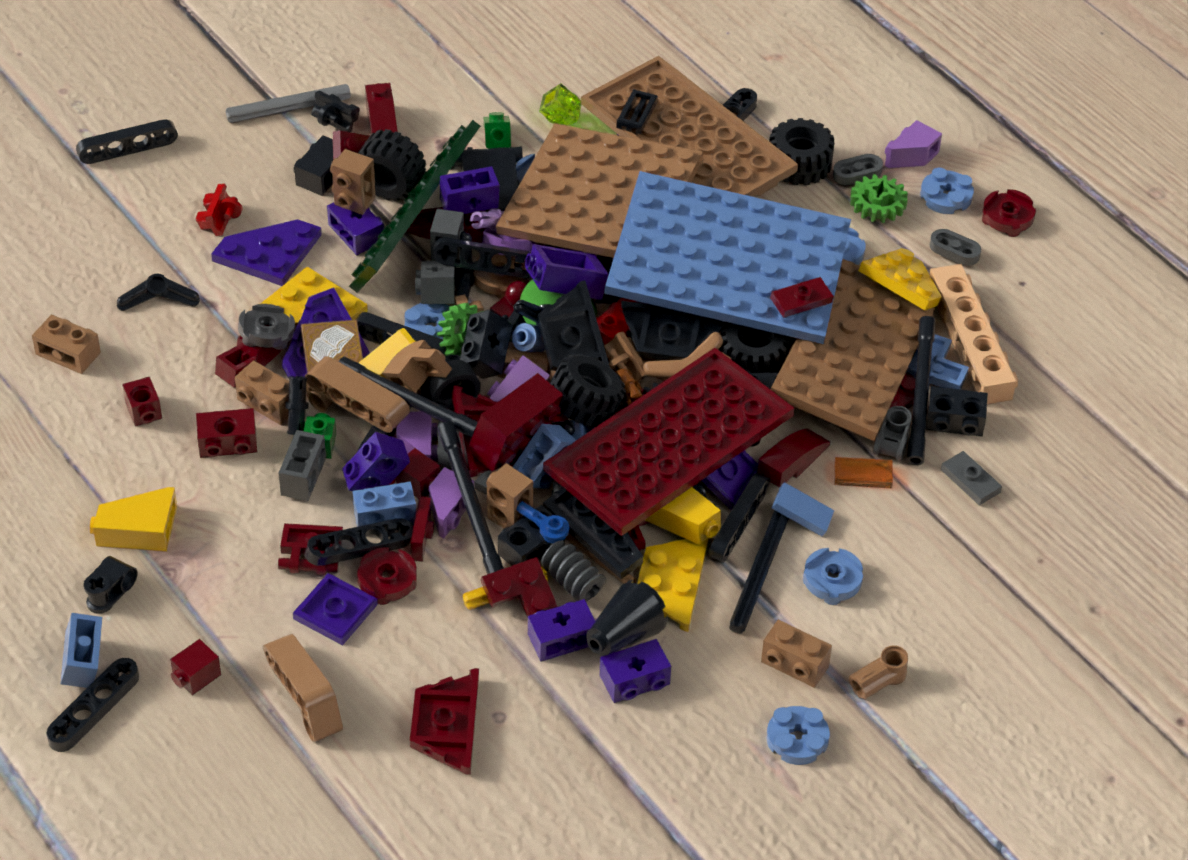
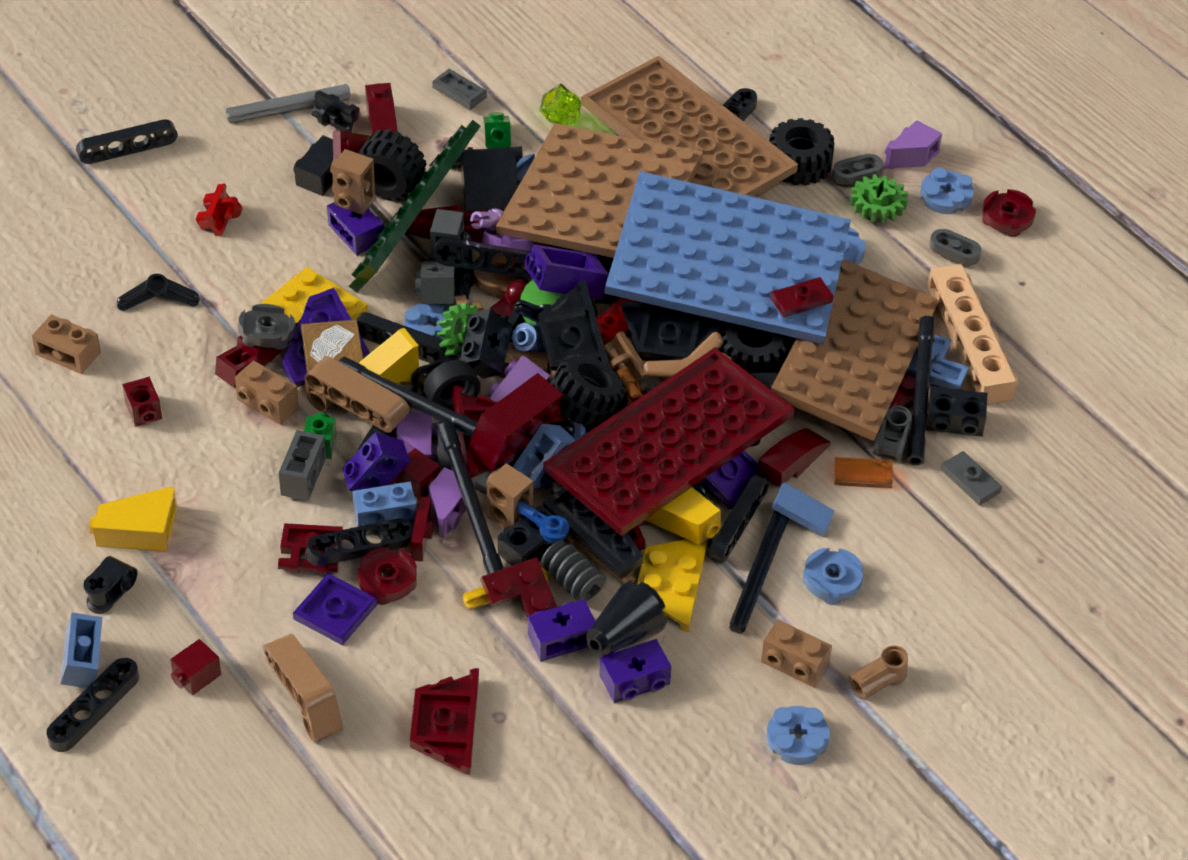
dark red brick [196,408,258,458] -> none
dark purple plate [211,219,322,286] -> none
black pin [286,376,309,435] -> none
medium nougat brick [382,340,452,393] -> none
dark purple brick [439,166,500,214] -> none
black tile [616,89,658,135] -> none
yellow plate [858,248,942,310] -> none
none -> dark grey plate [432,68,487,110]

